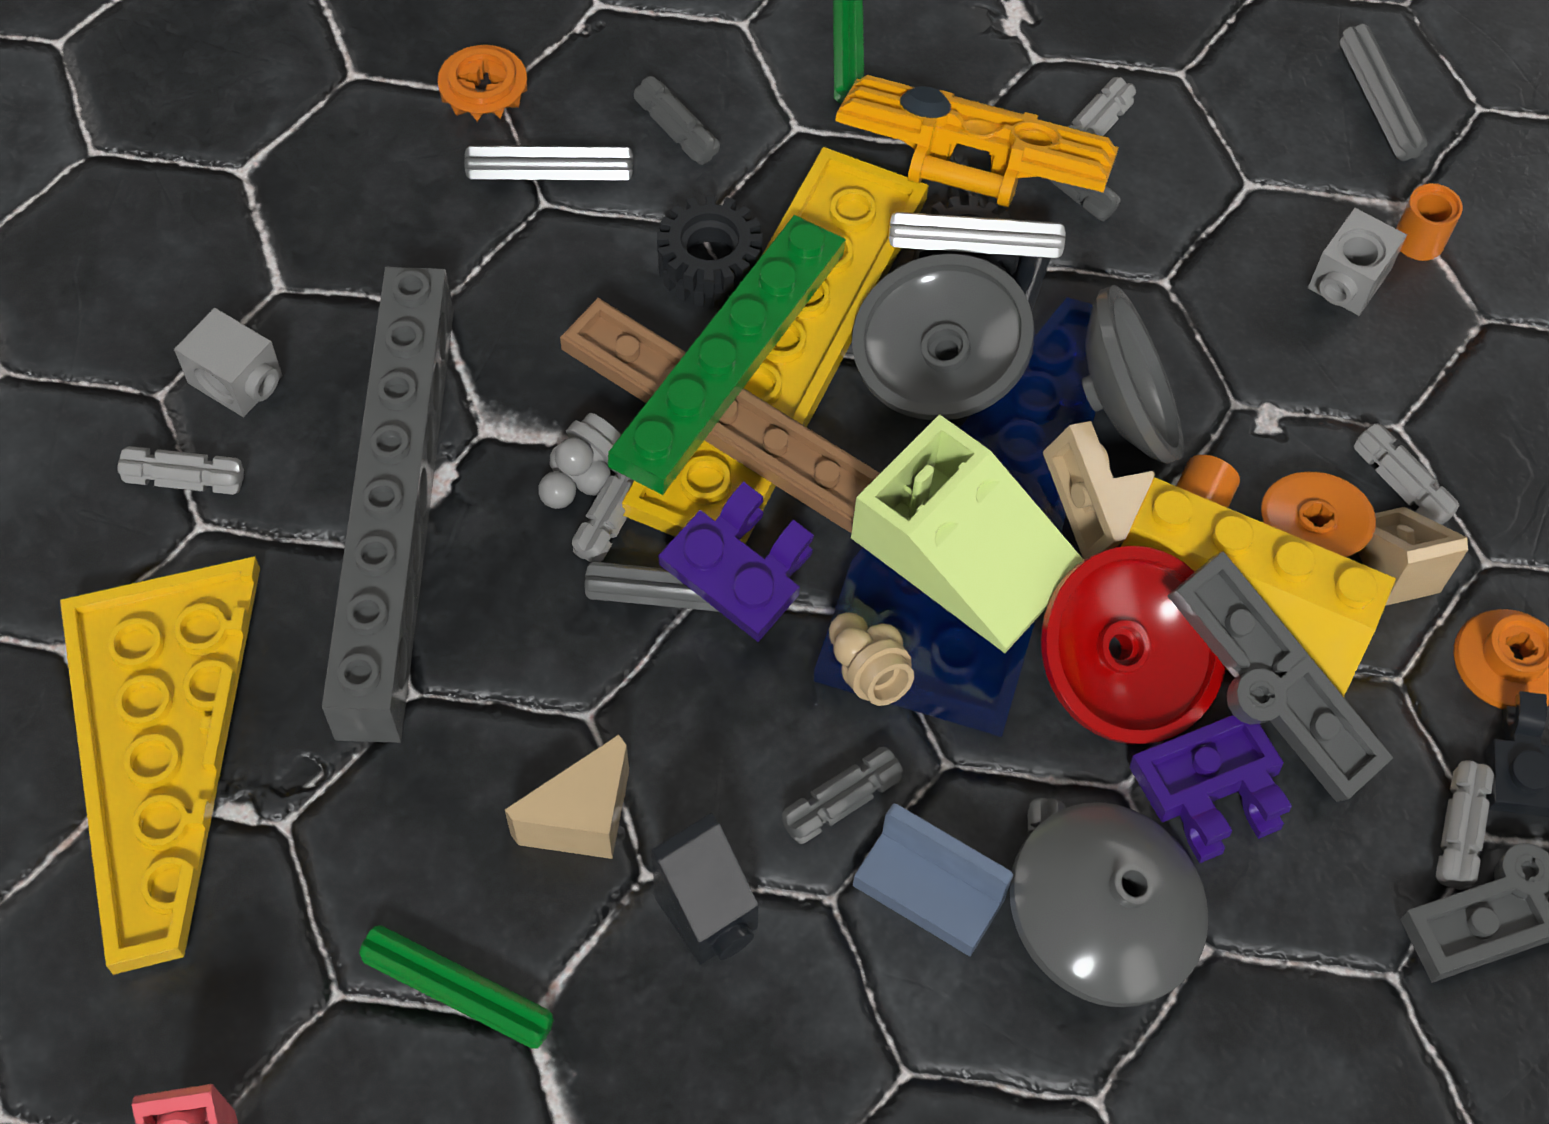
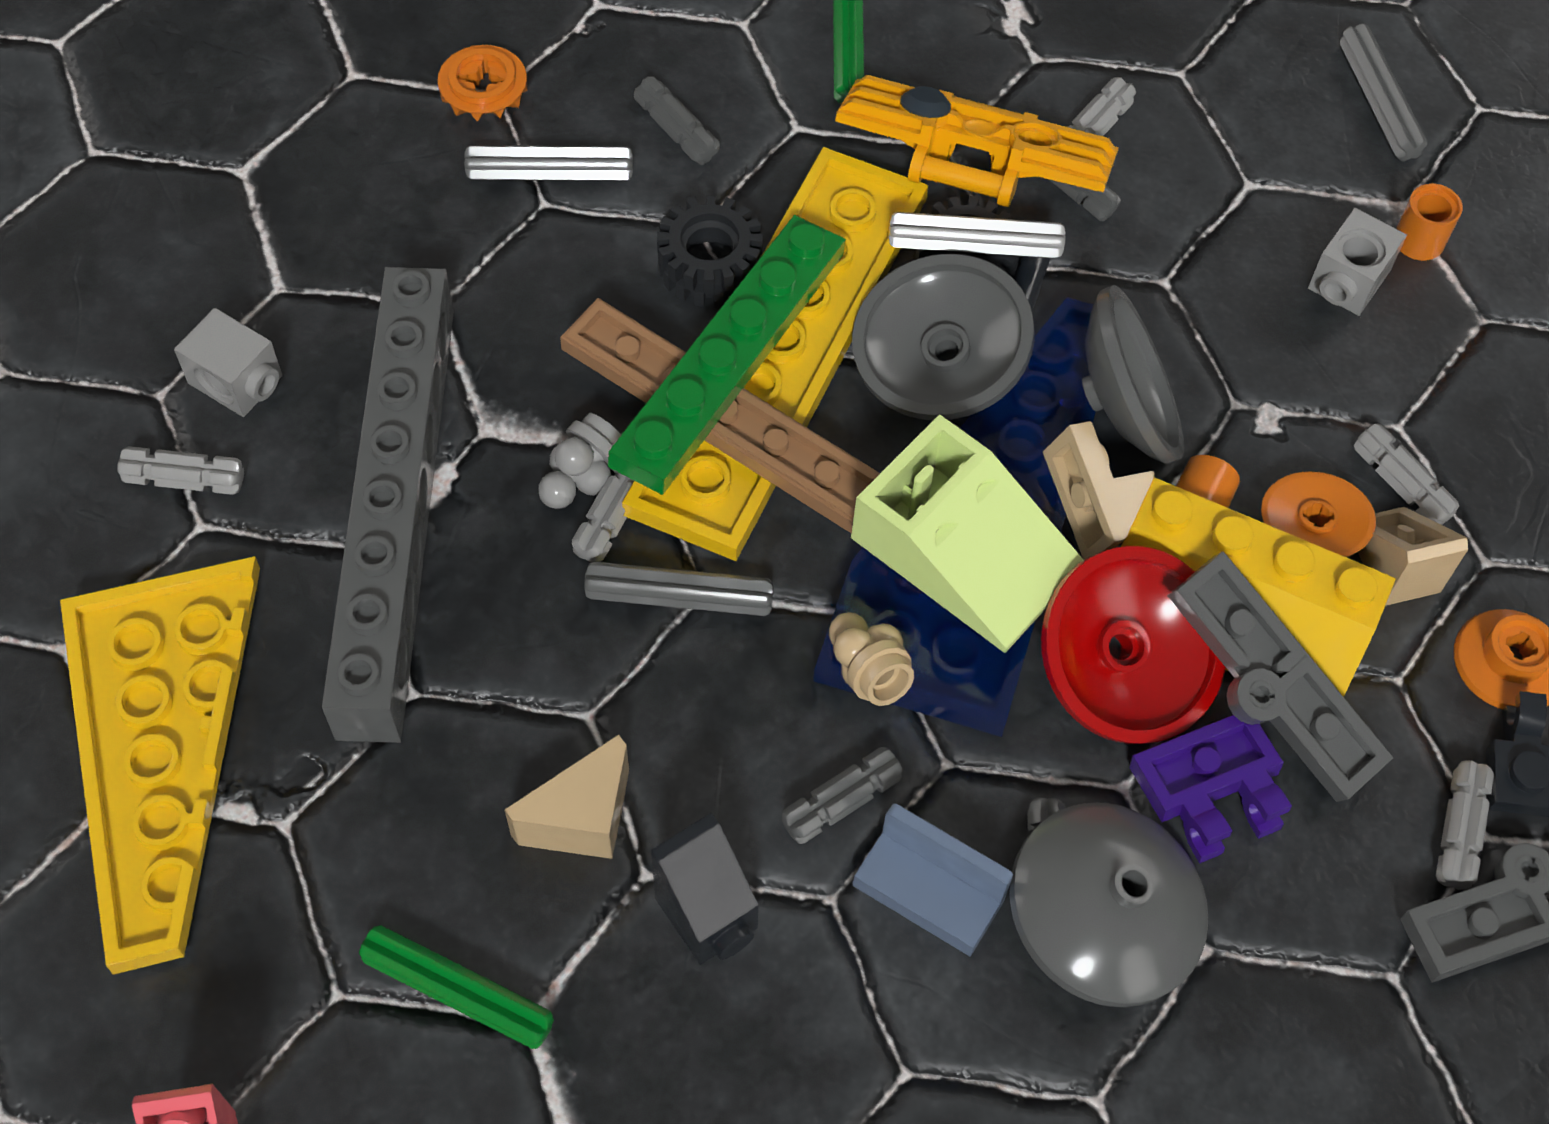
dark purple plate [658,481,814,642] -> none

